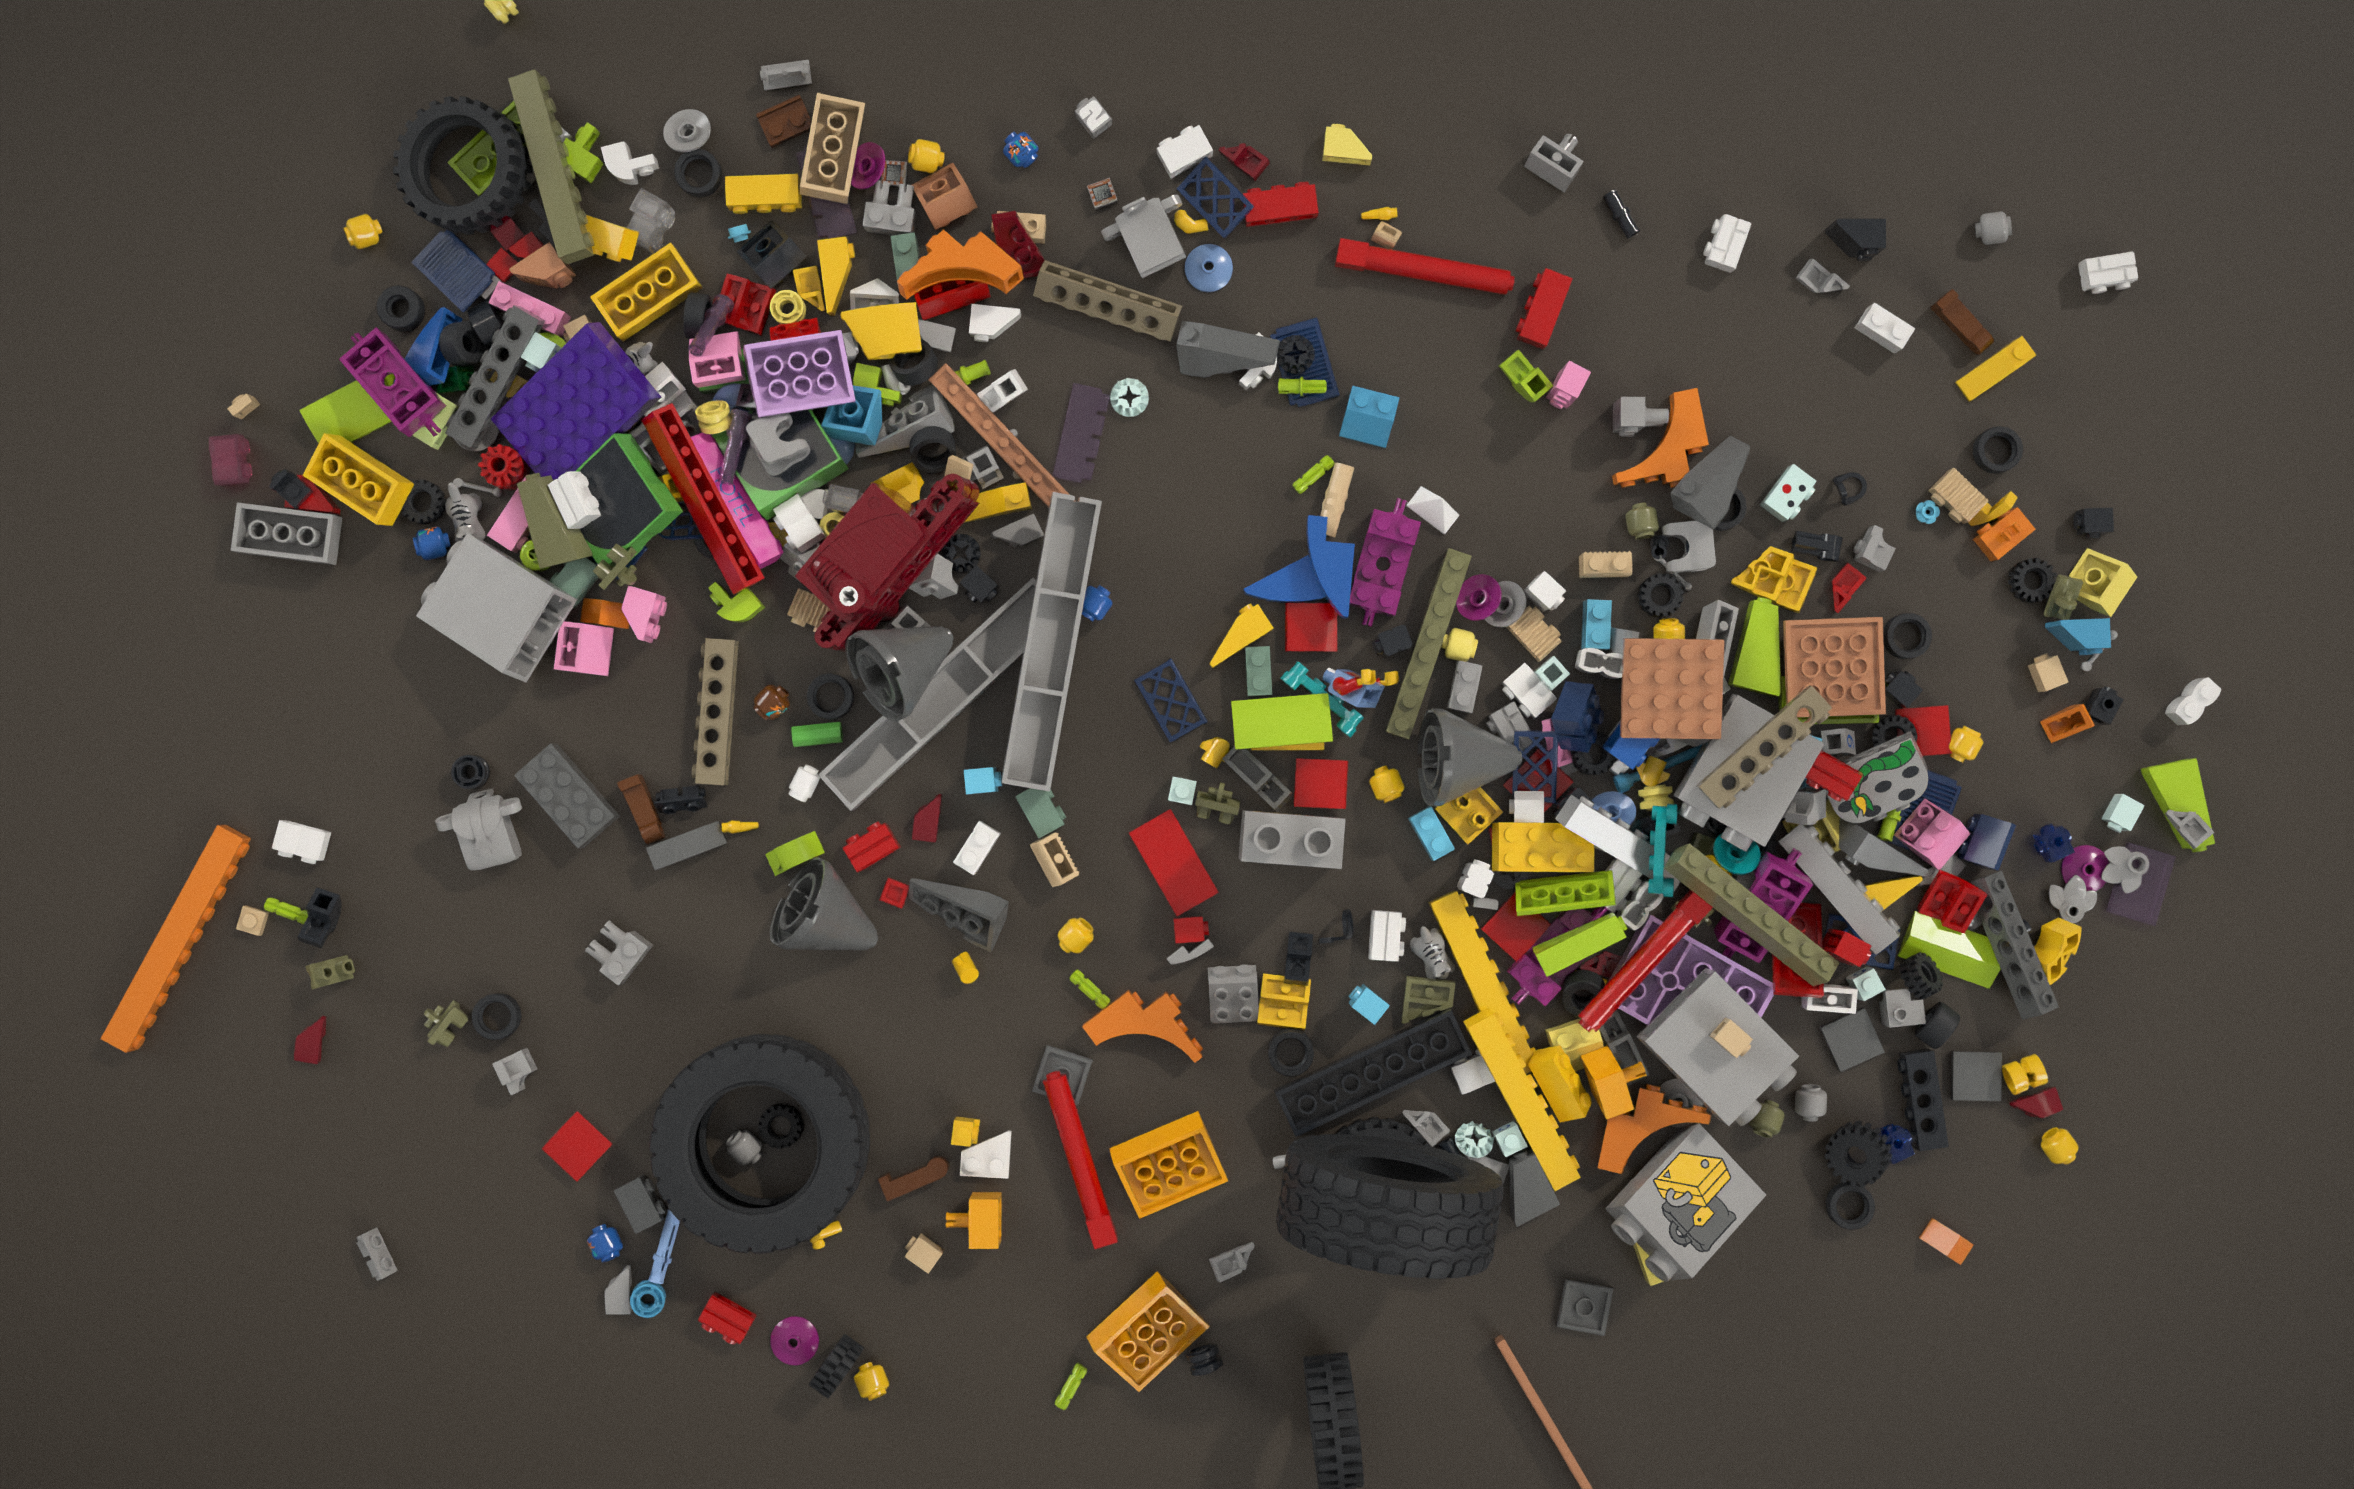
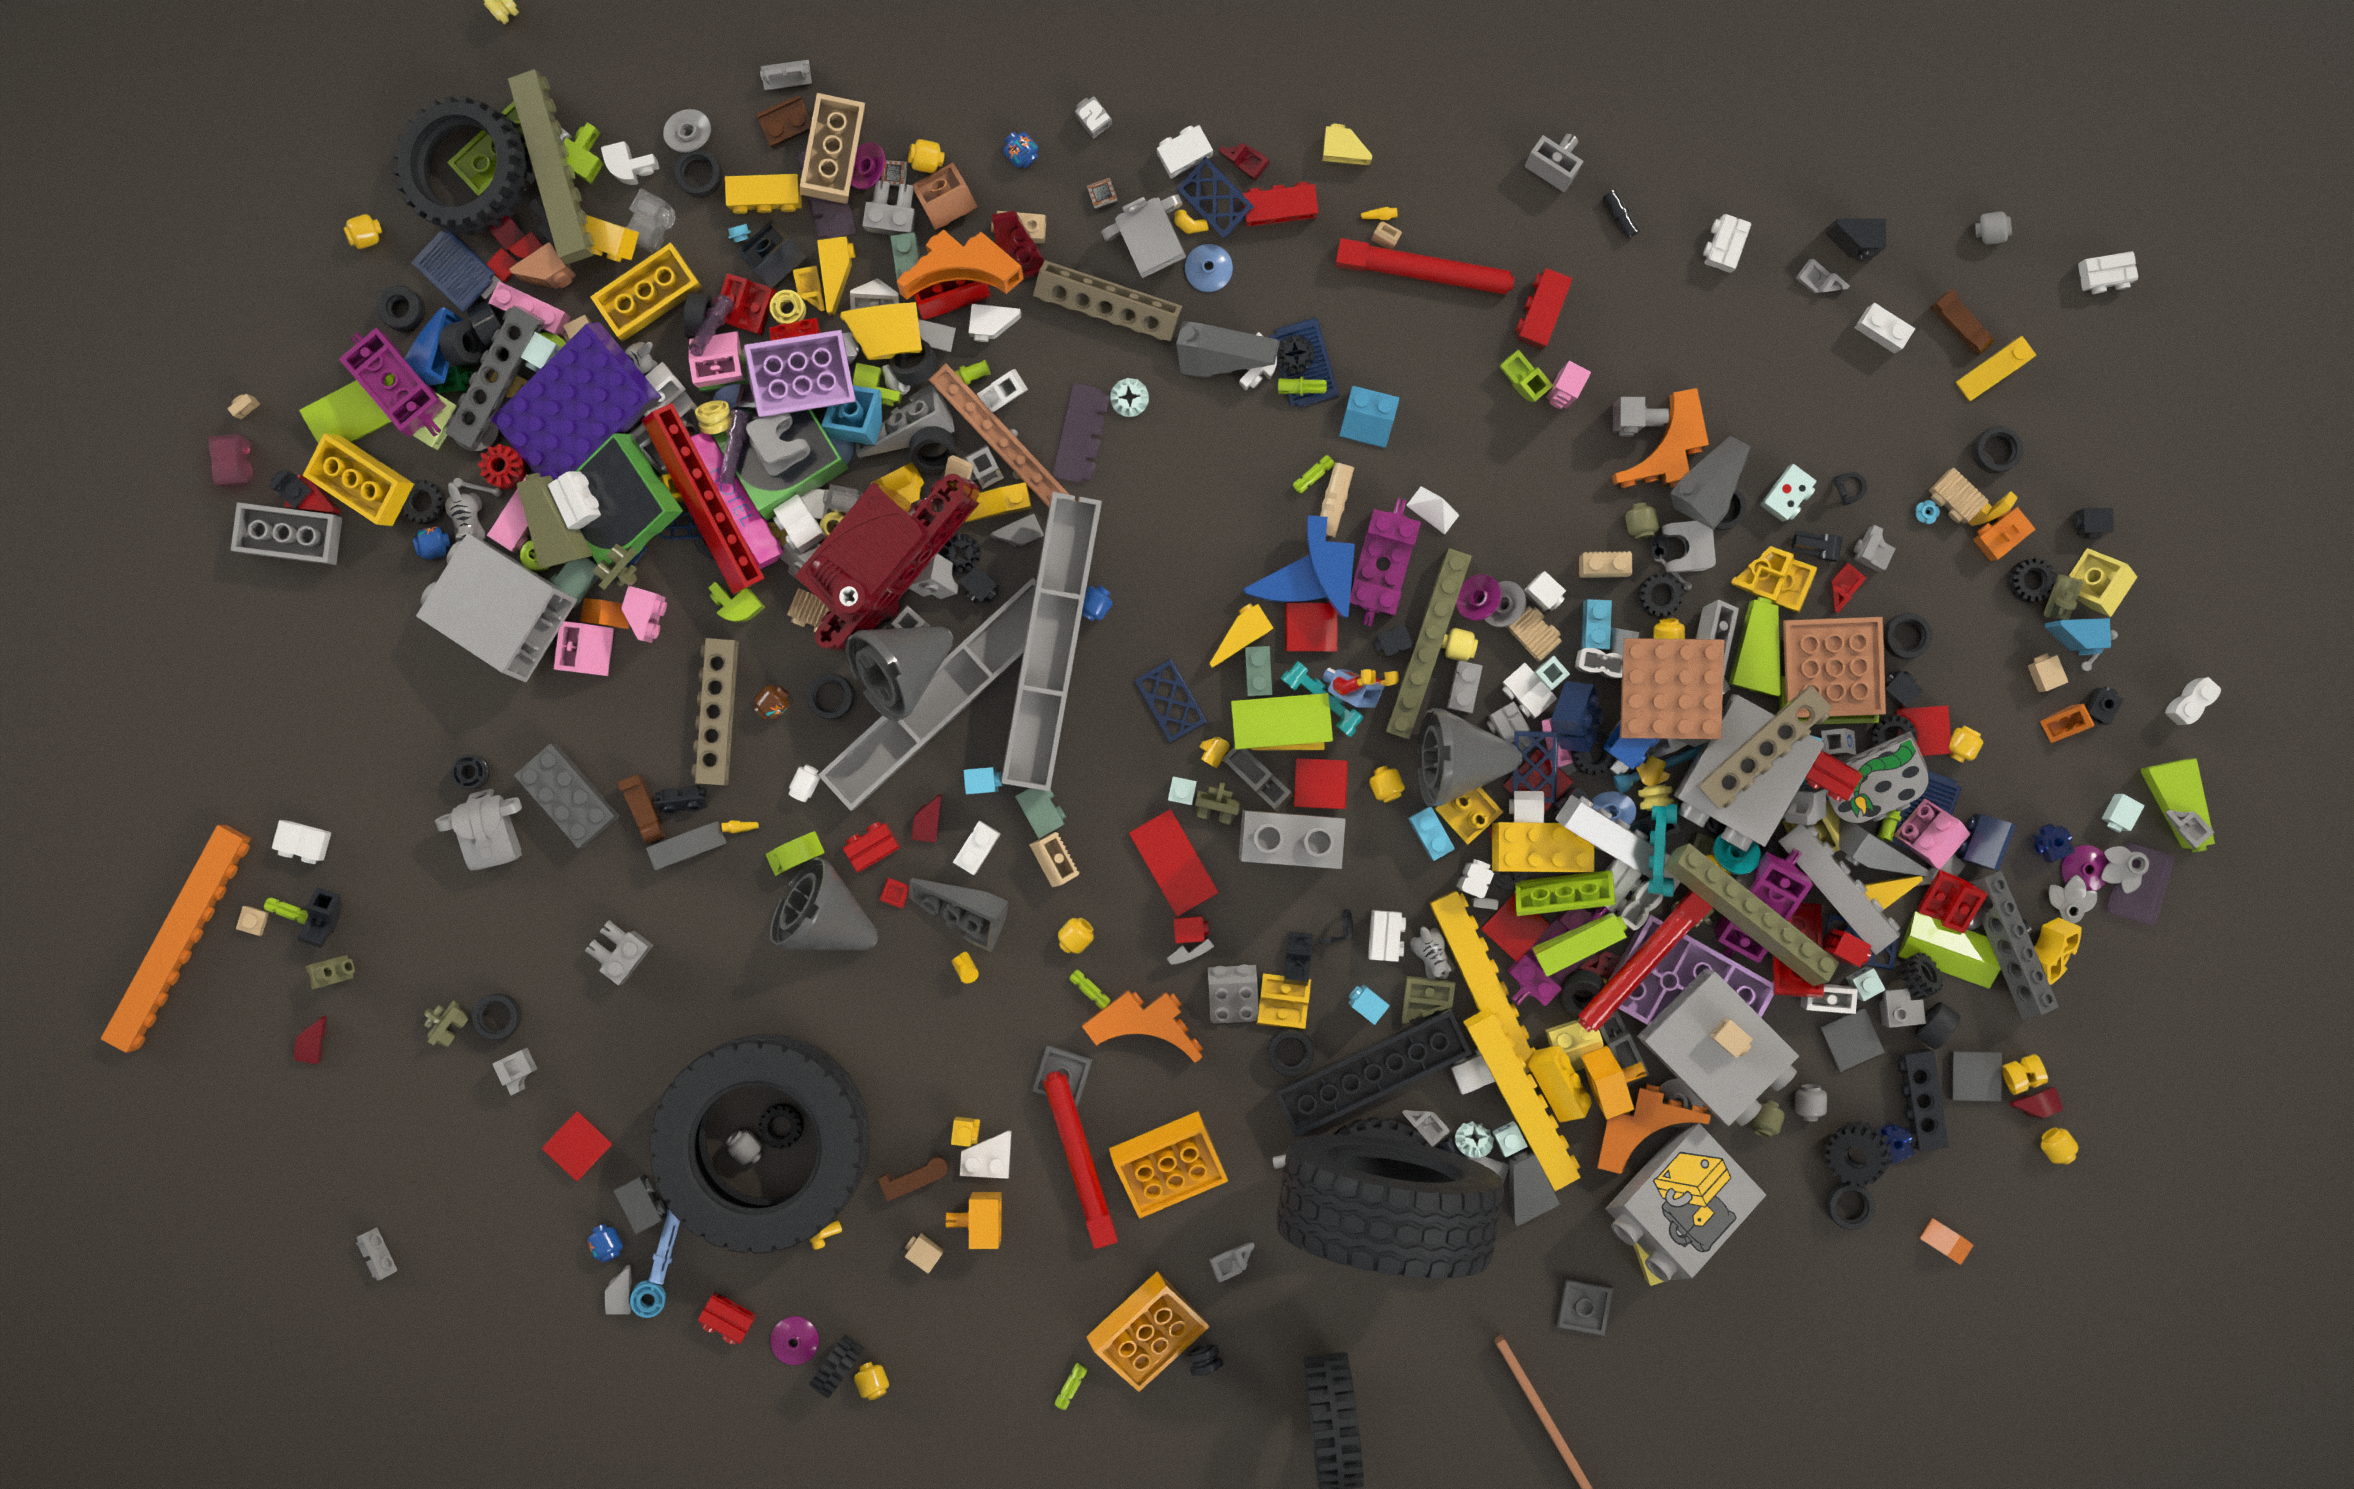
bright green axle [792,722,843,747] -> none

